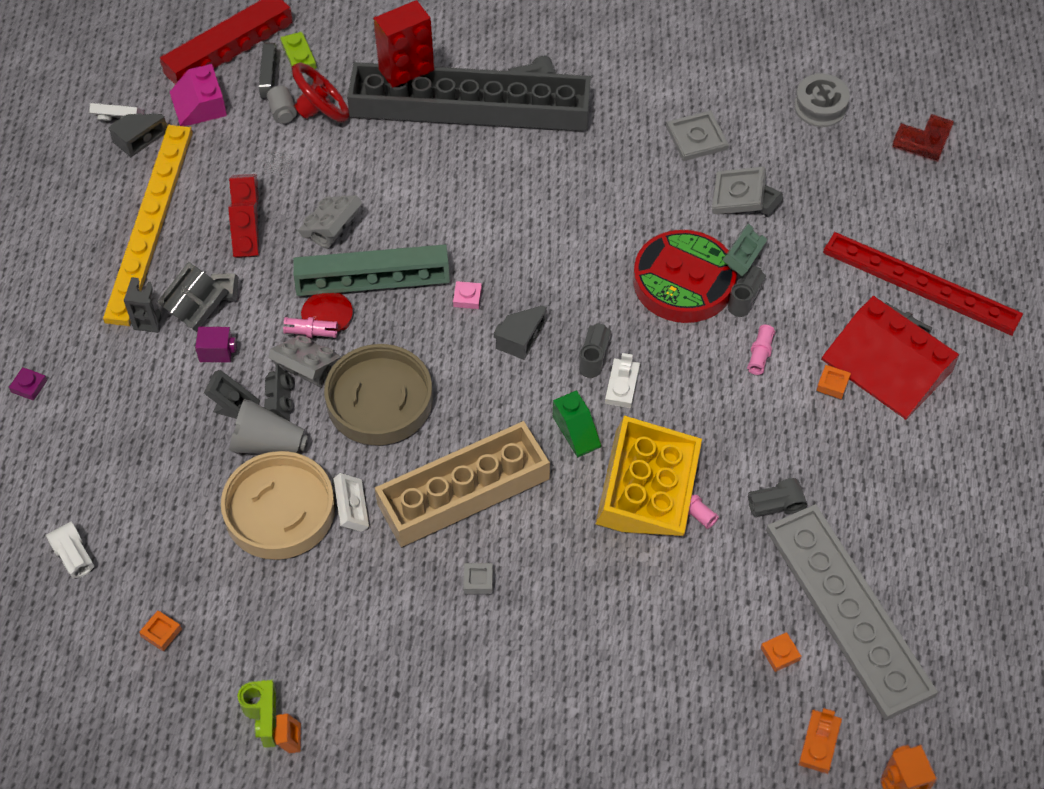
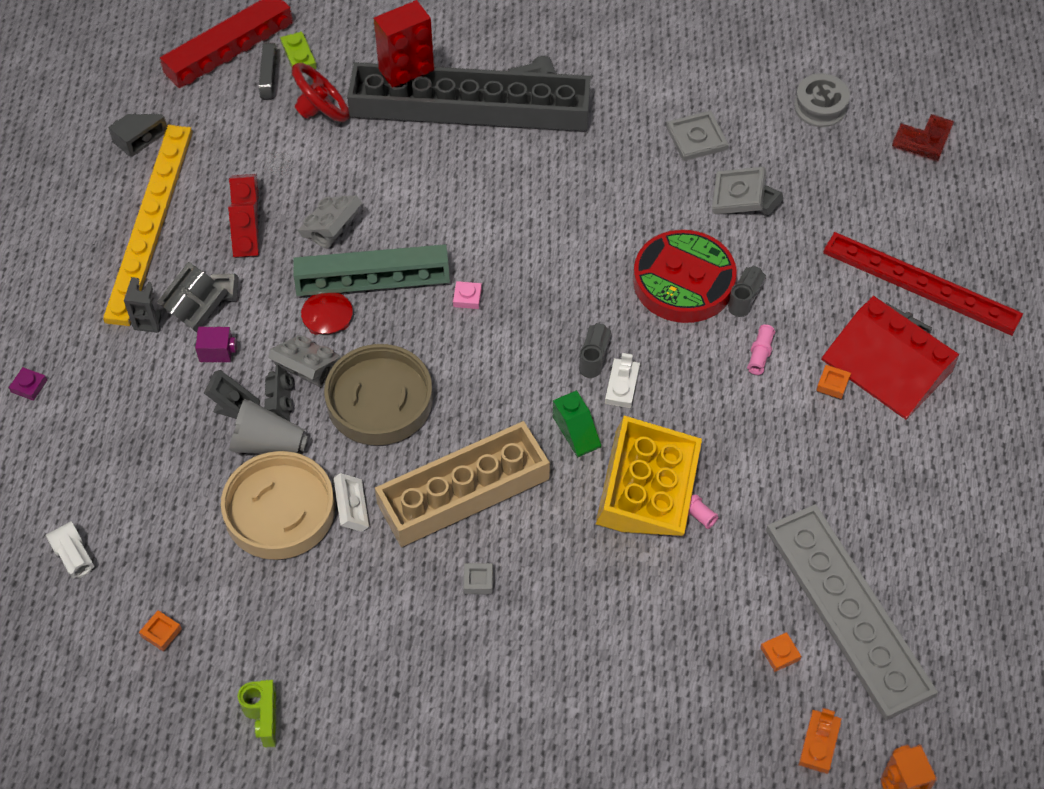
white plate [89,103,144,121] -> none
dark pink slope [170,64,227,127] -> none
light grey brick [267,86,296,123] -> none
orange plate [274,713,301,753] -> none
bright pink pin [283,317,338,338] -> none
dark grey slope [493,305,547,360] -> none
sand green plate [723,224,767,276] -> none
dark grey piece [748,478,808,517] -> none

